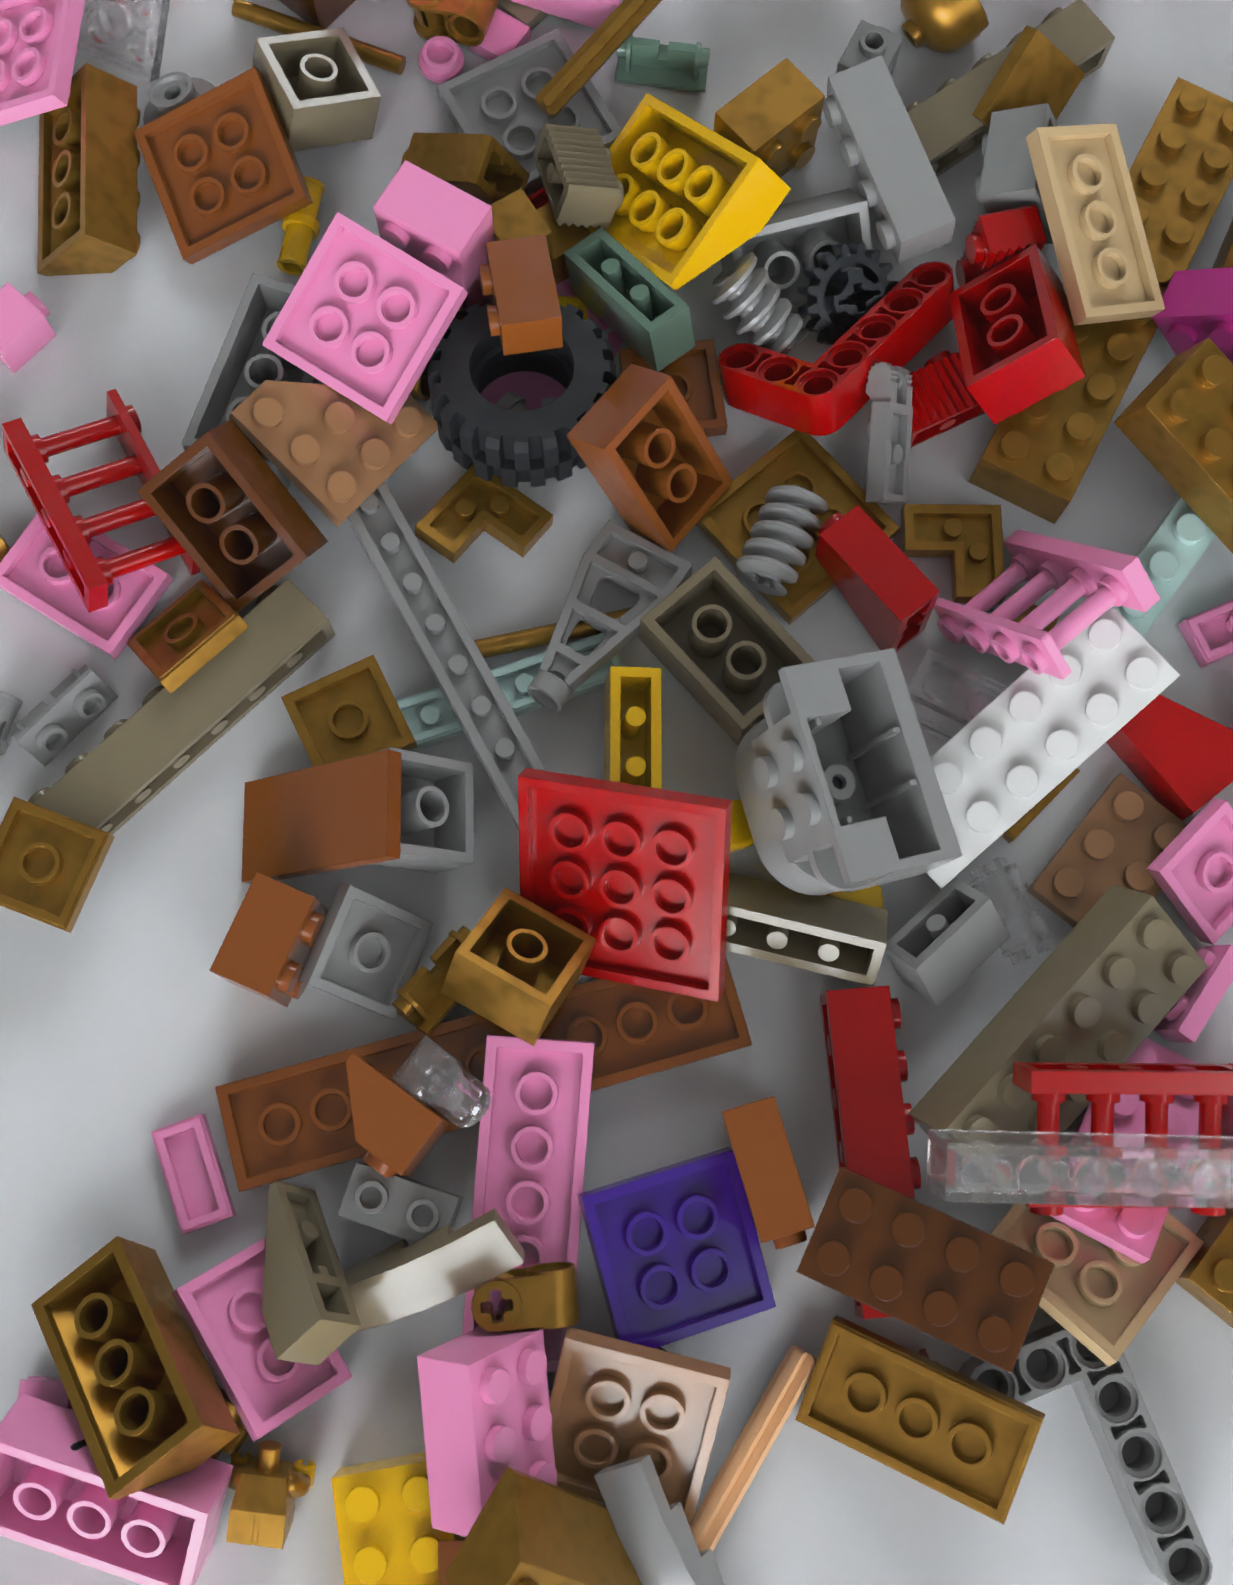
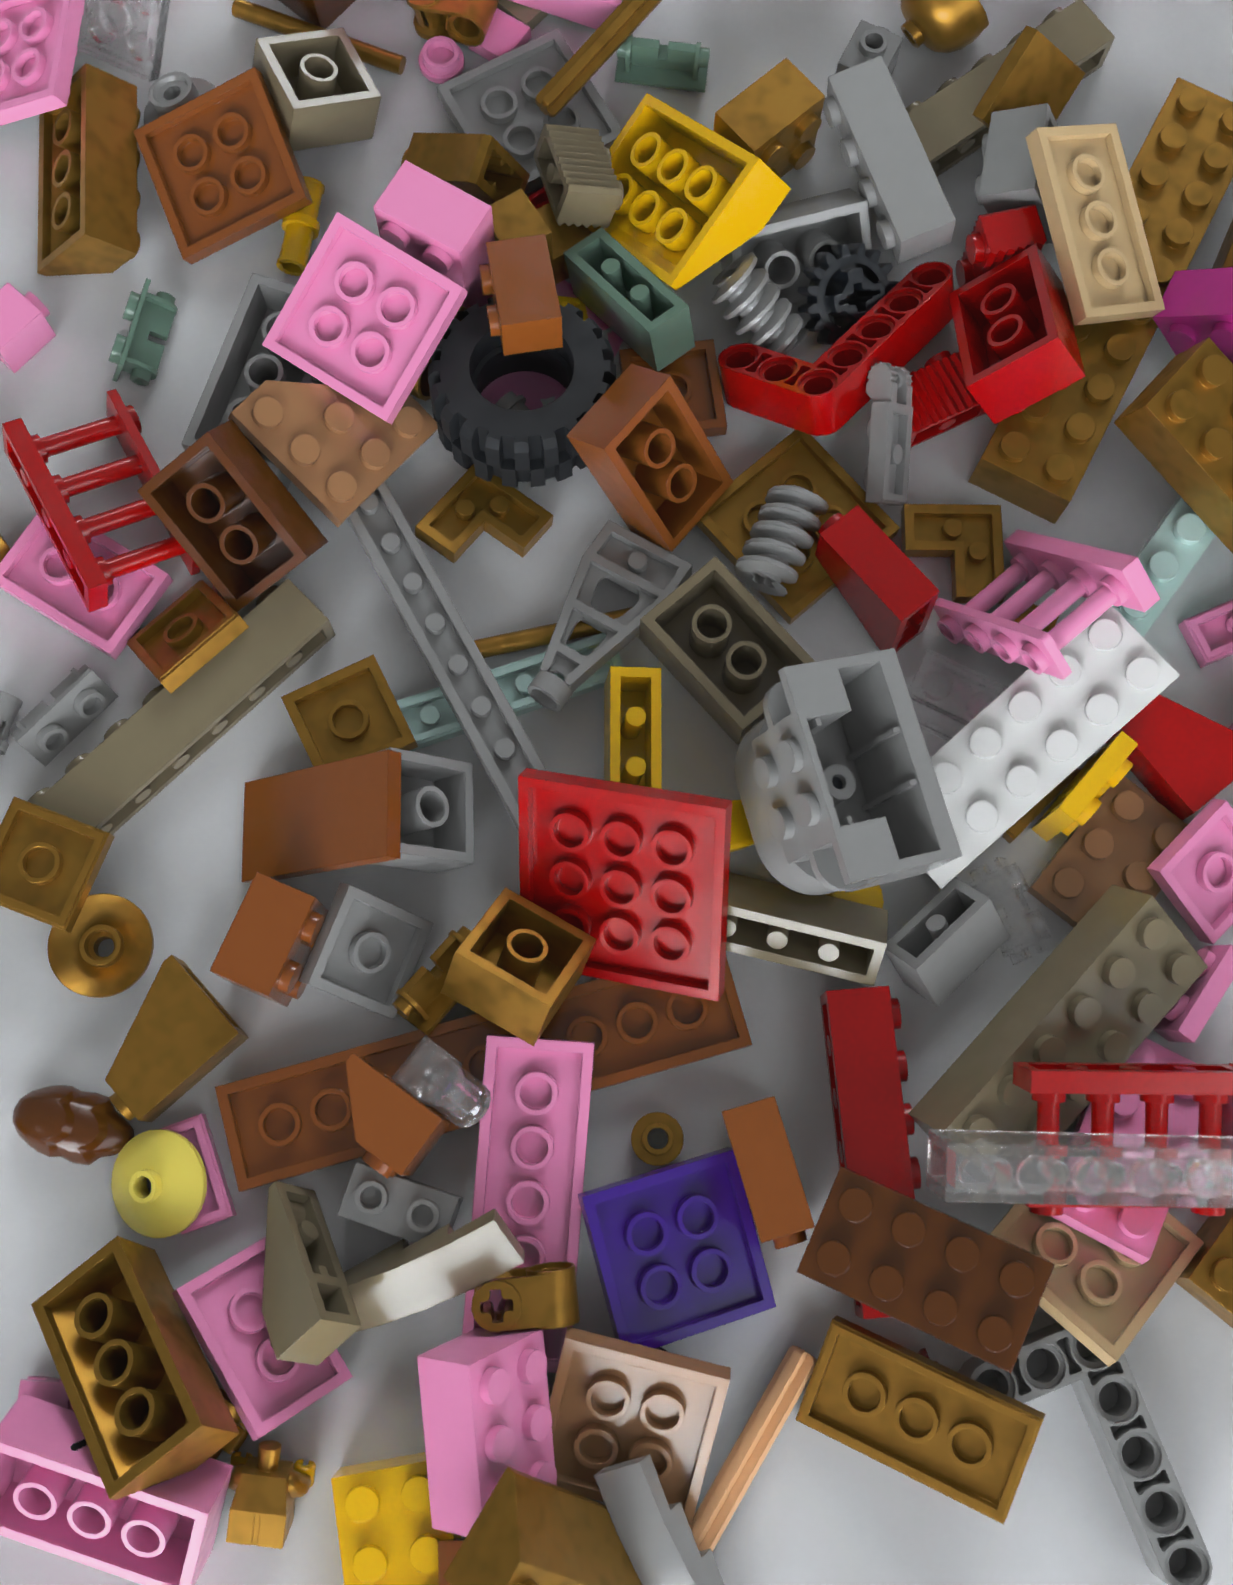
none -> reddish brown arm [13,1085,134,1166]
none -> pearl gold dish [47,894,154,998]
none -> pearl gold slope [105,955,249,1122]
none -> sand green hinge [108,278,178,386]
none -> light yellow dish [111,1129,207,1238]
none -> pearl gold plate [631,1112,684,1166]
none -> yellow plate [1032,731,1138,842]

